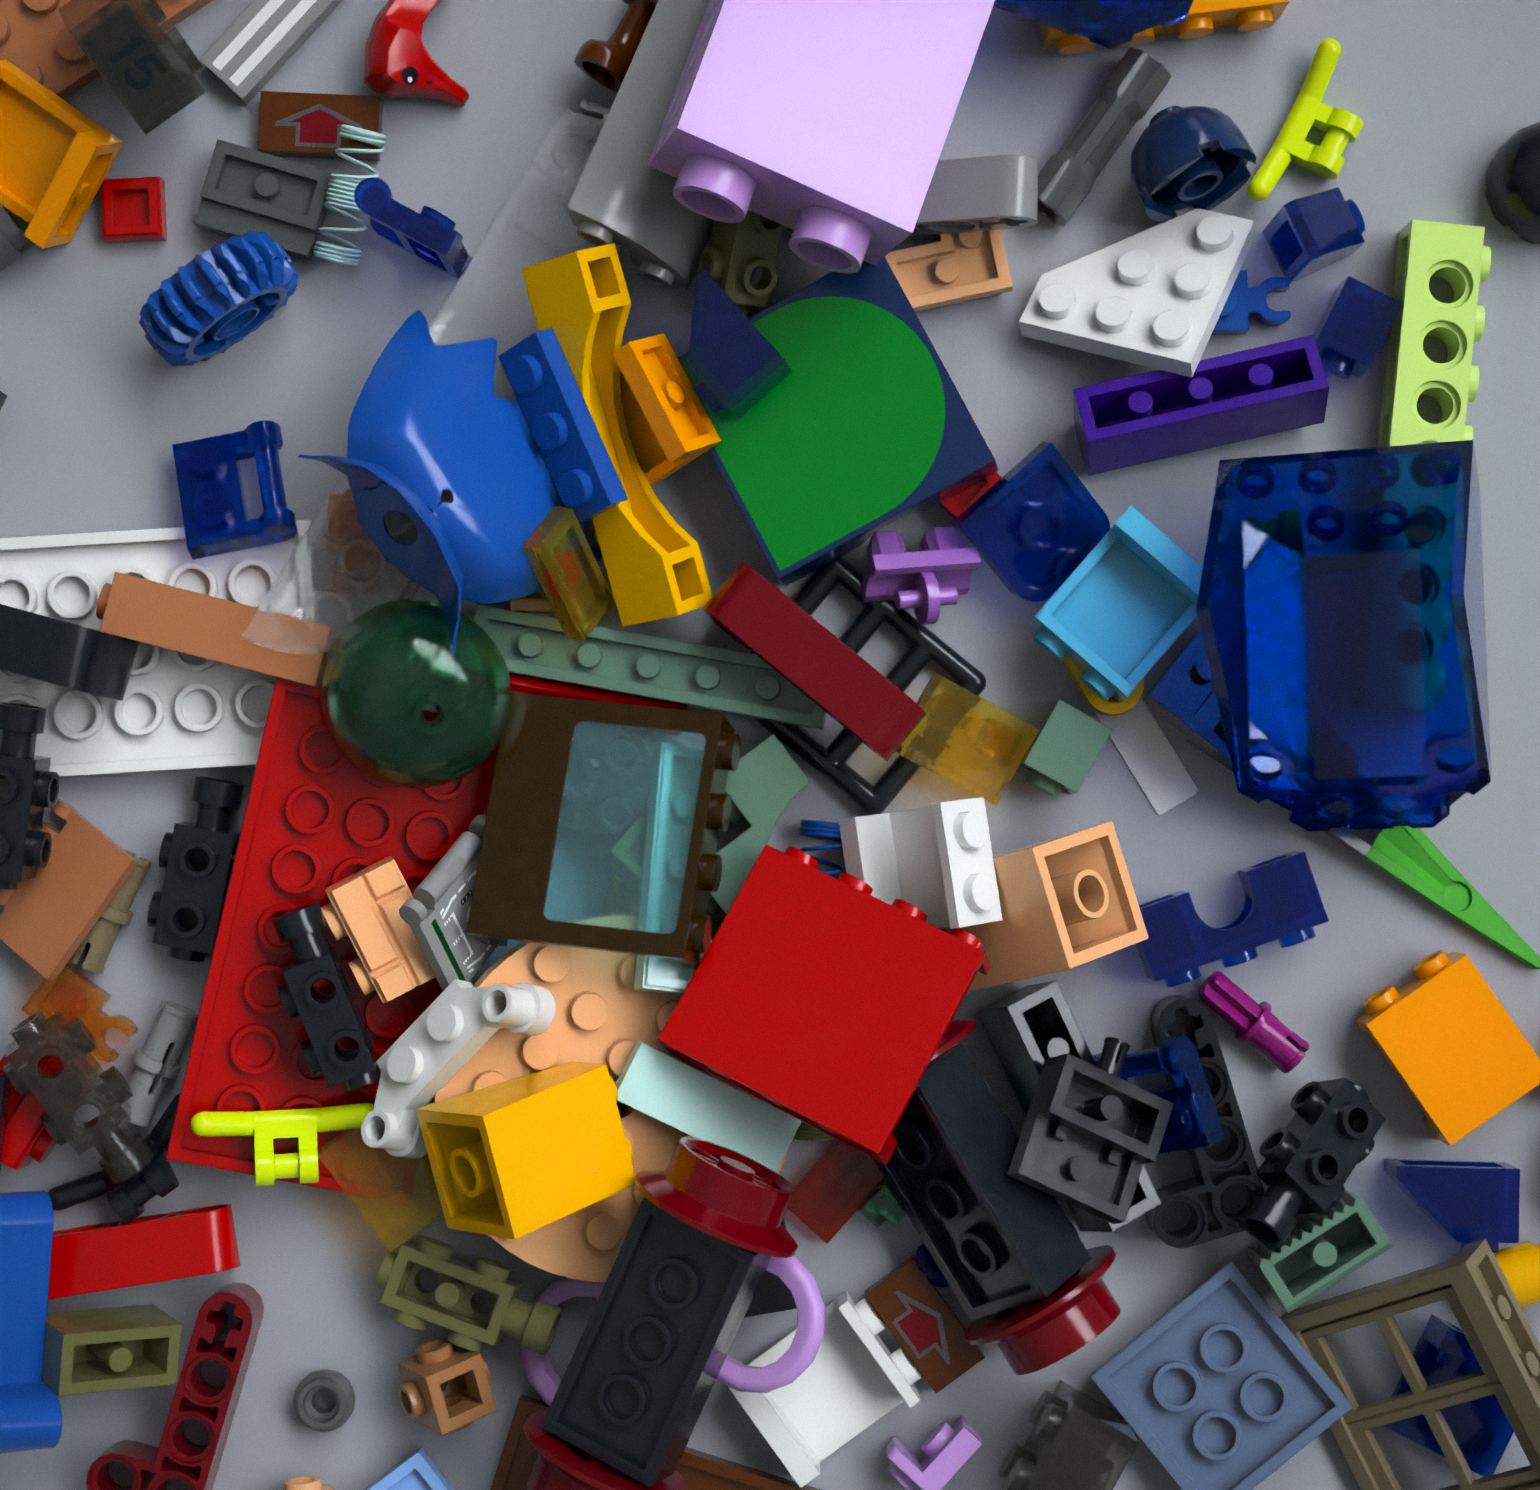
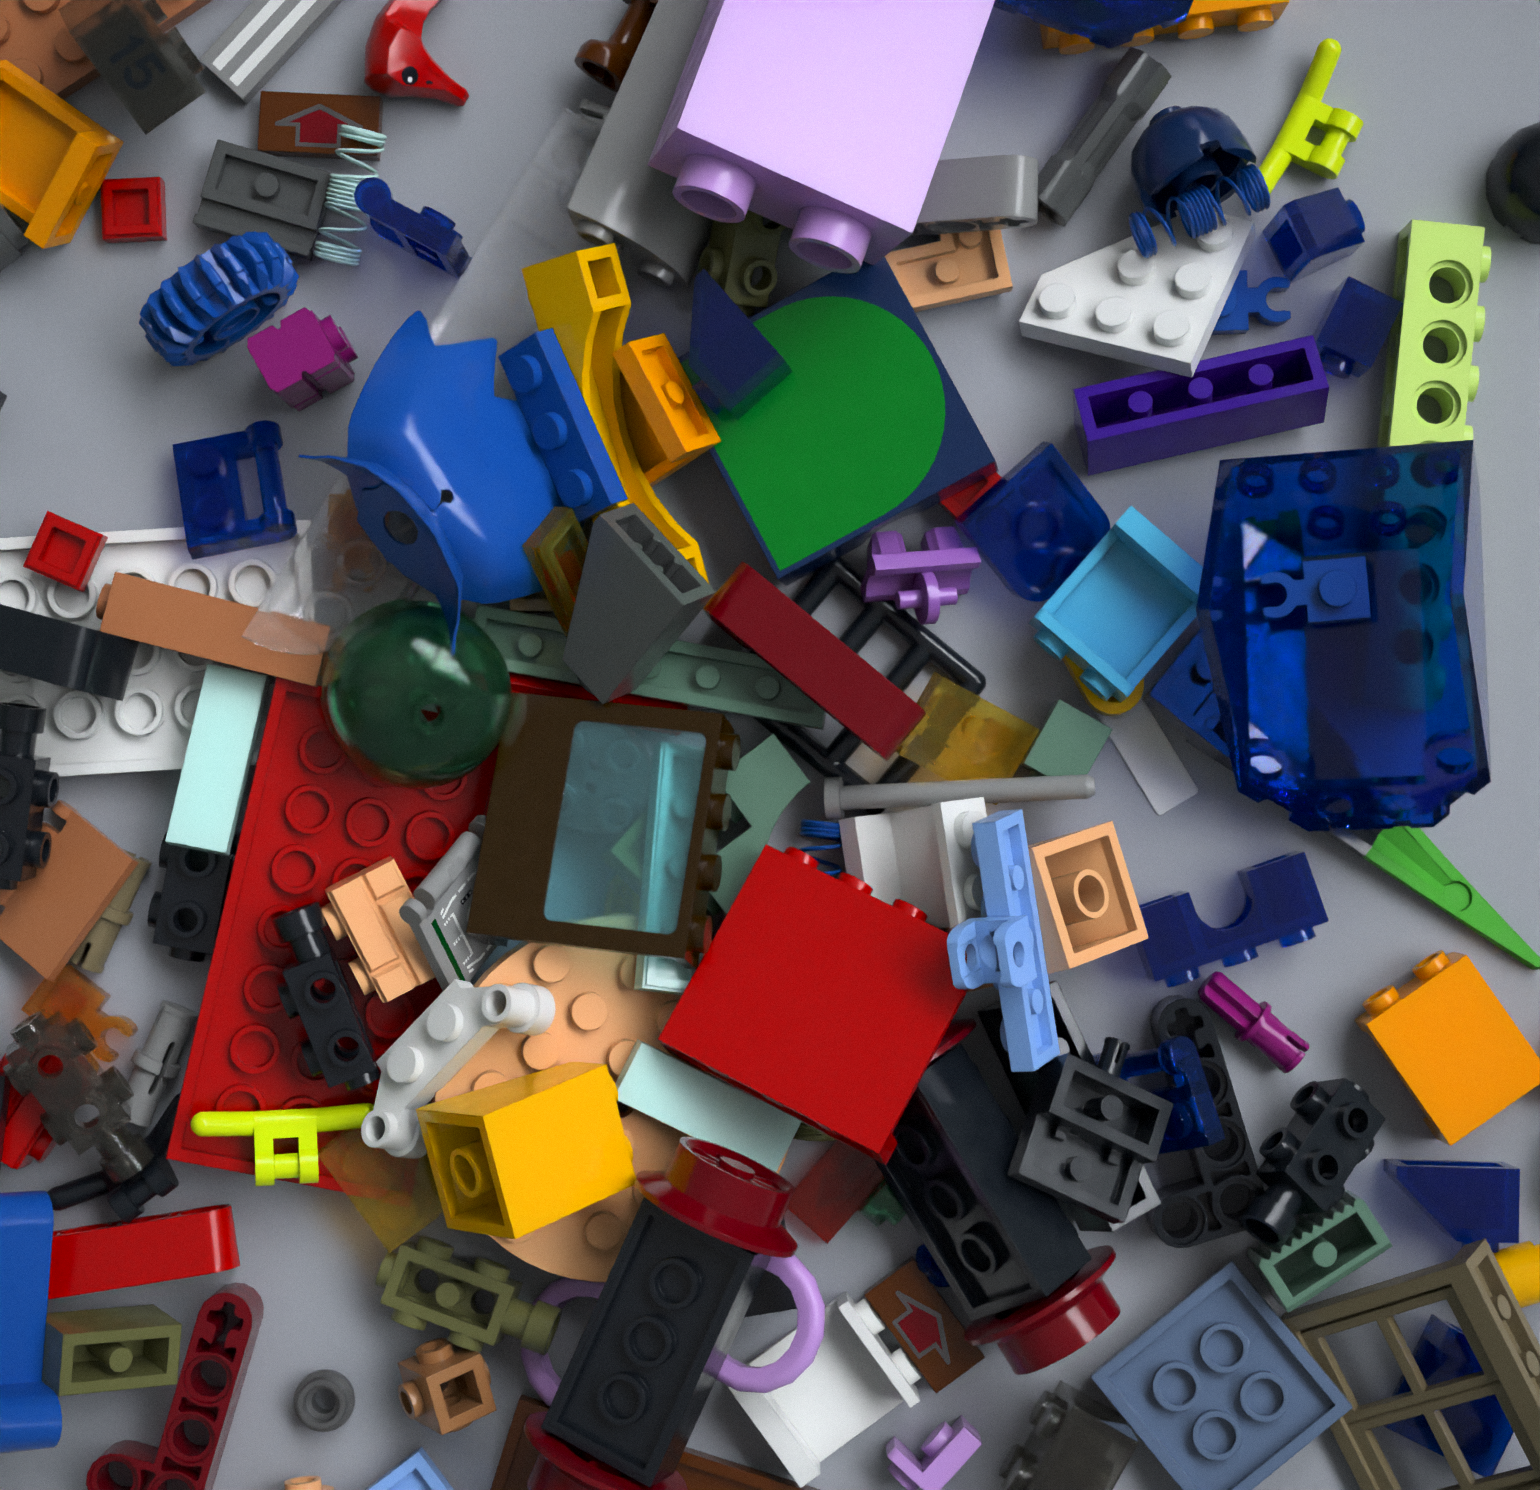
none -> red tile [23,511,108,592]
none -> light aqua tile [165,664,270,856]
none -> magenta brick [246,307,358,411]
none -> dark grey slope [562,503,716,704]
none -> light grey bar [824,774,1095,820]
none -> light blue plate [947,809,1060,1072]
none -> blue piece [1129,163,1271,259]
none -> blue plate [1259,556,1371,625]

